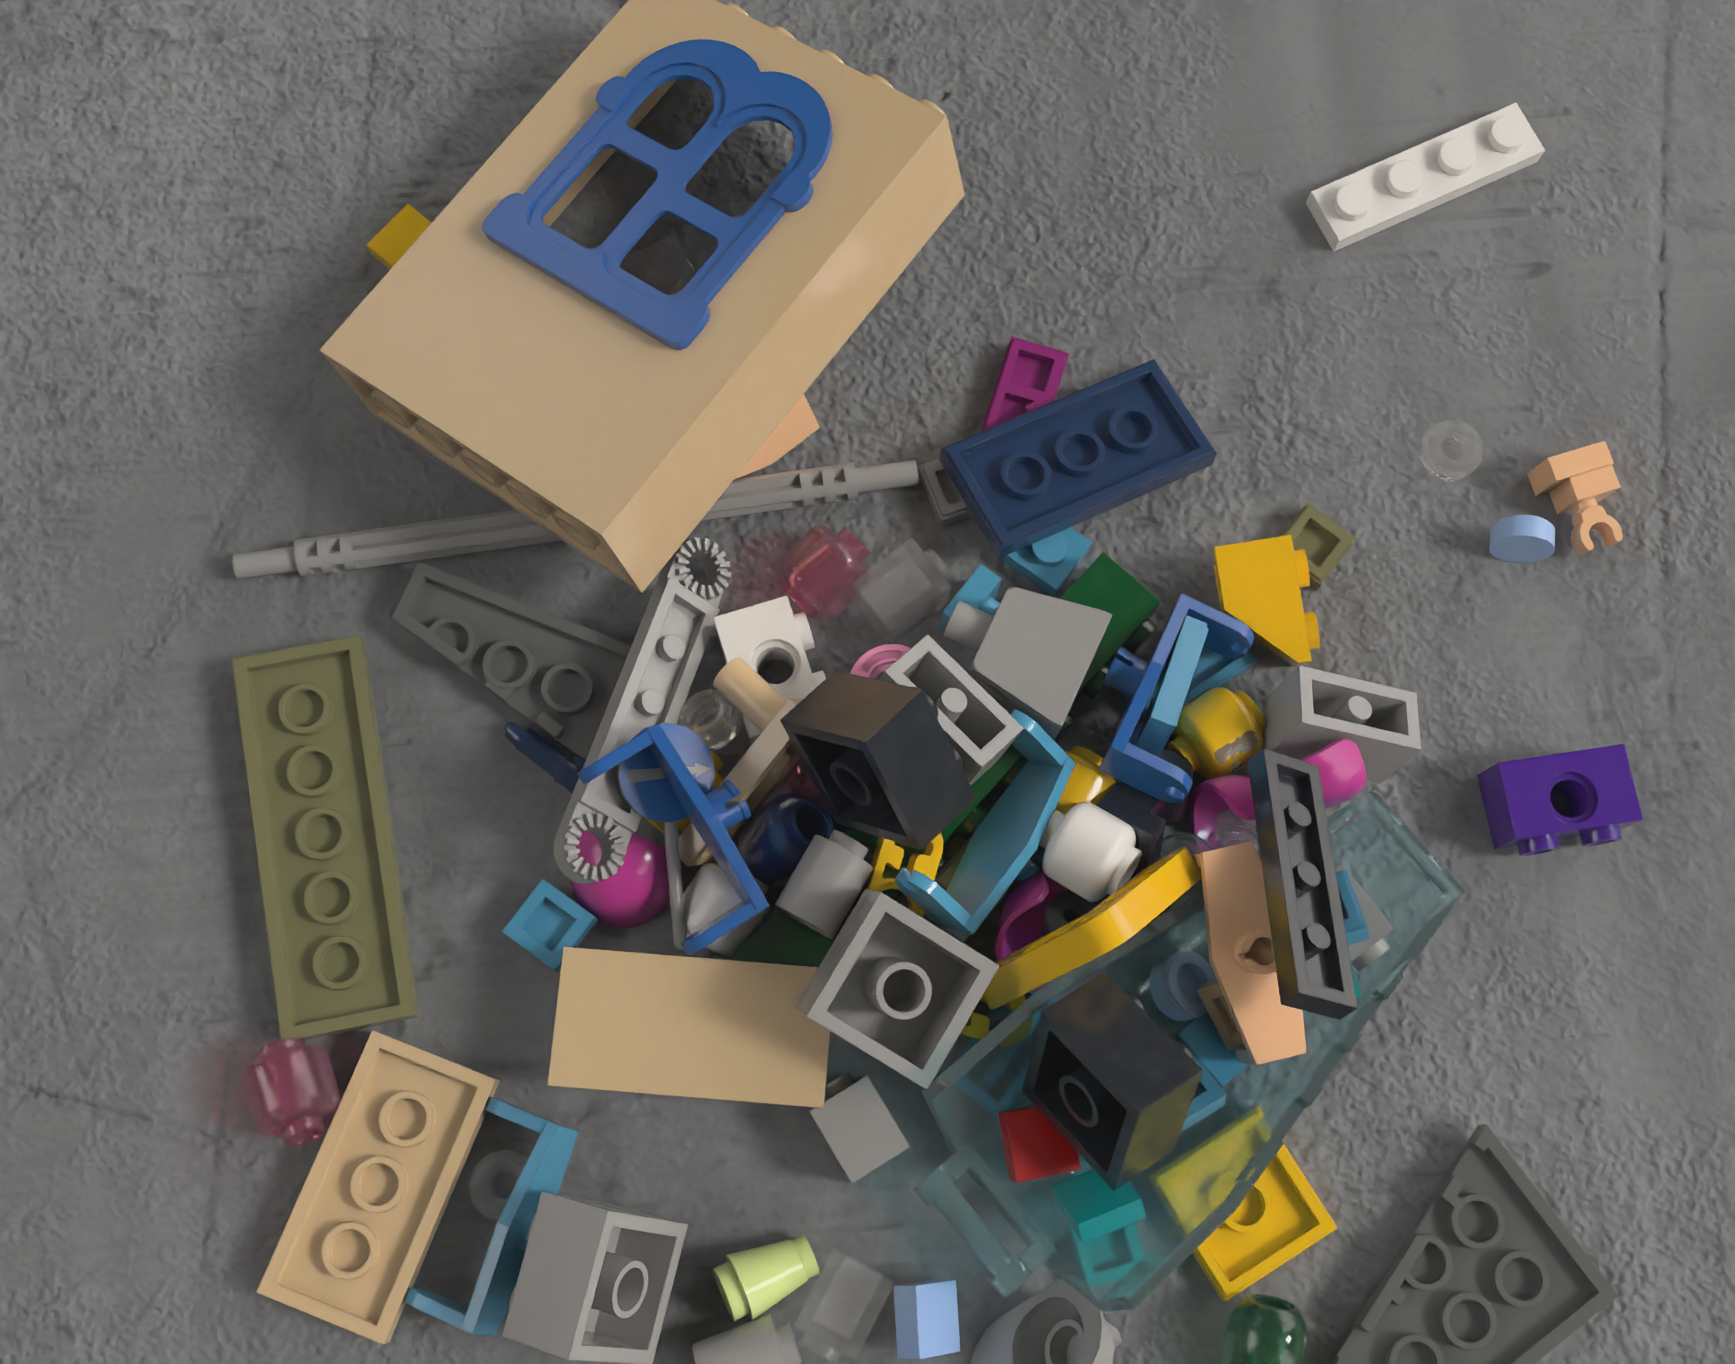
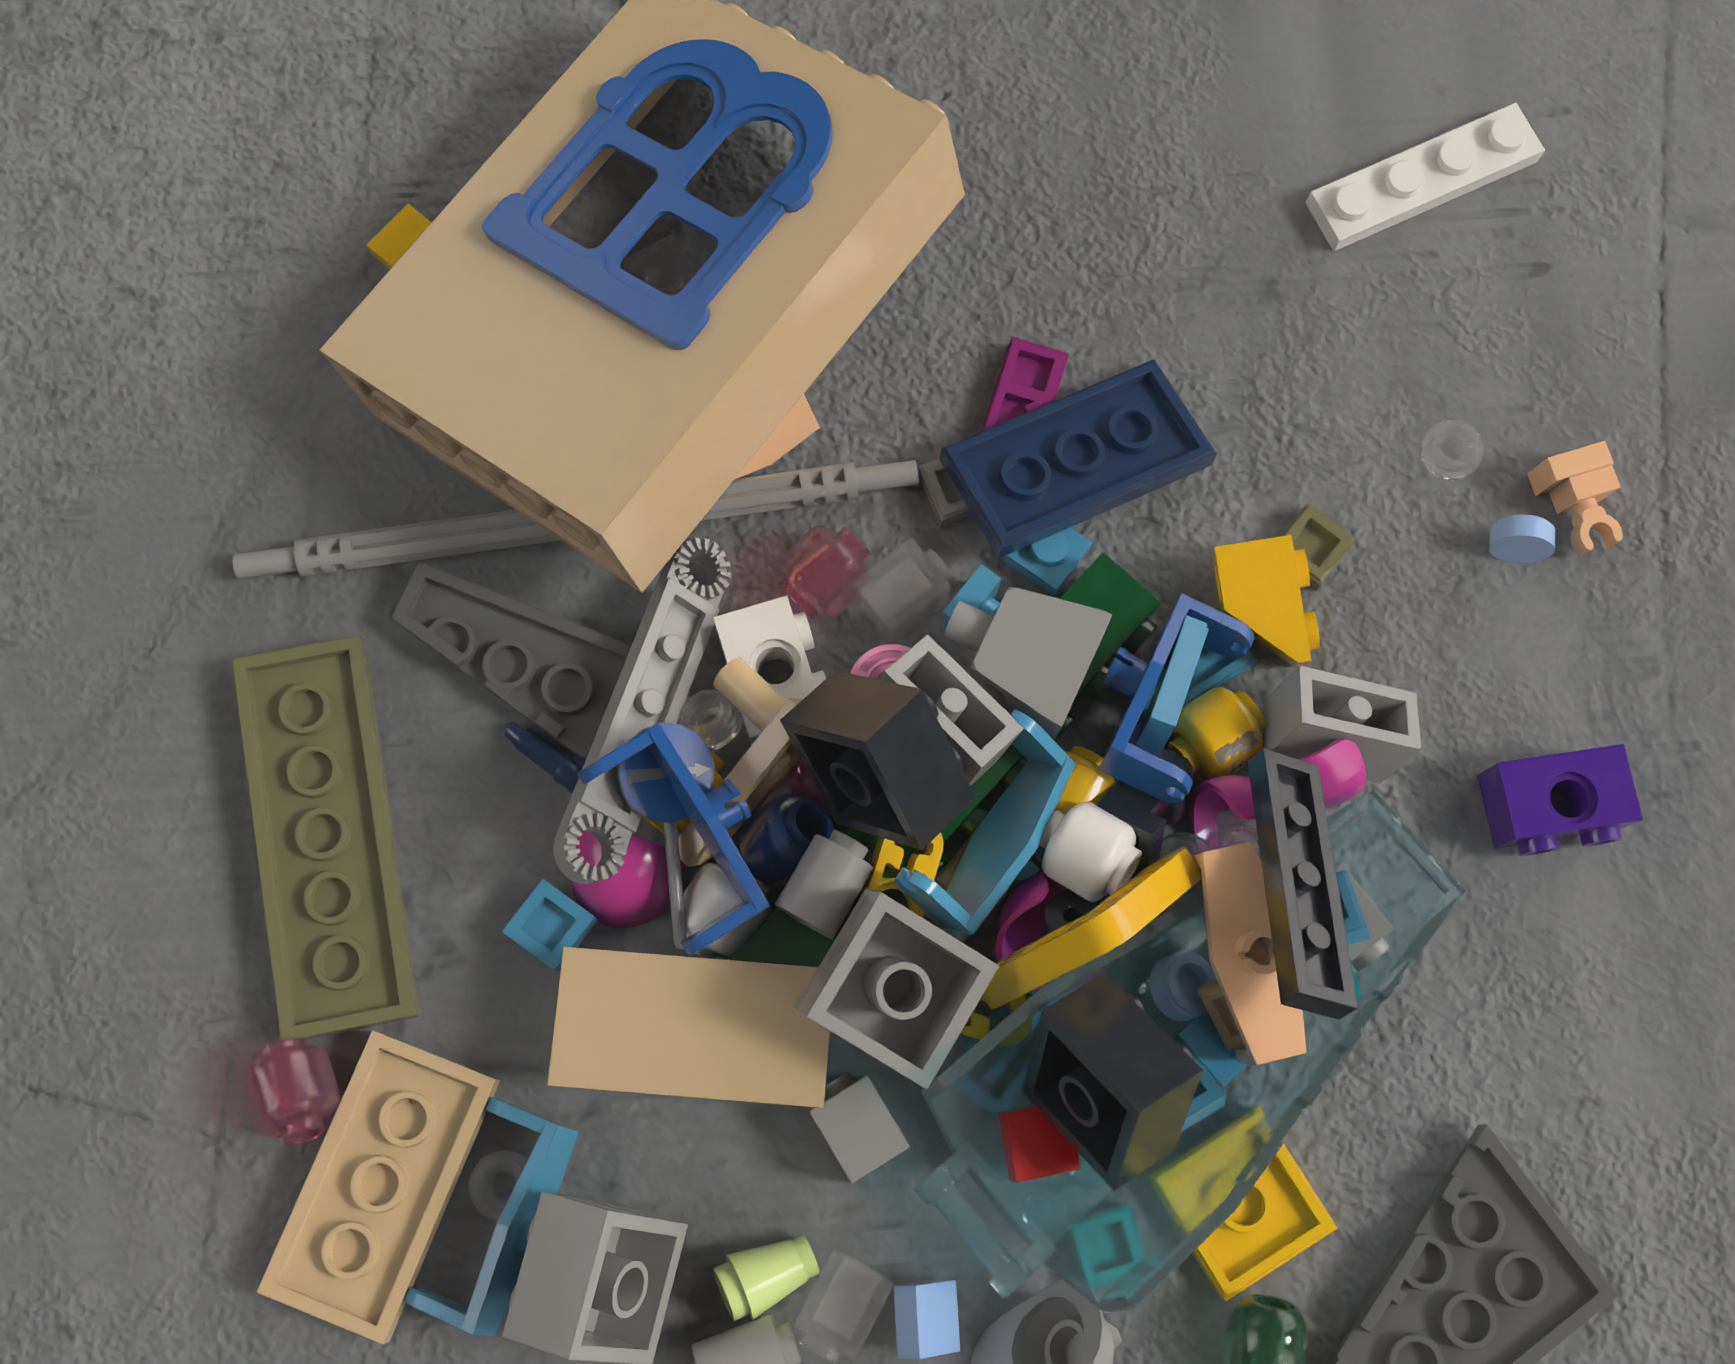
teal tile [1052,1169,1146,1244] -> none

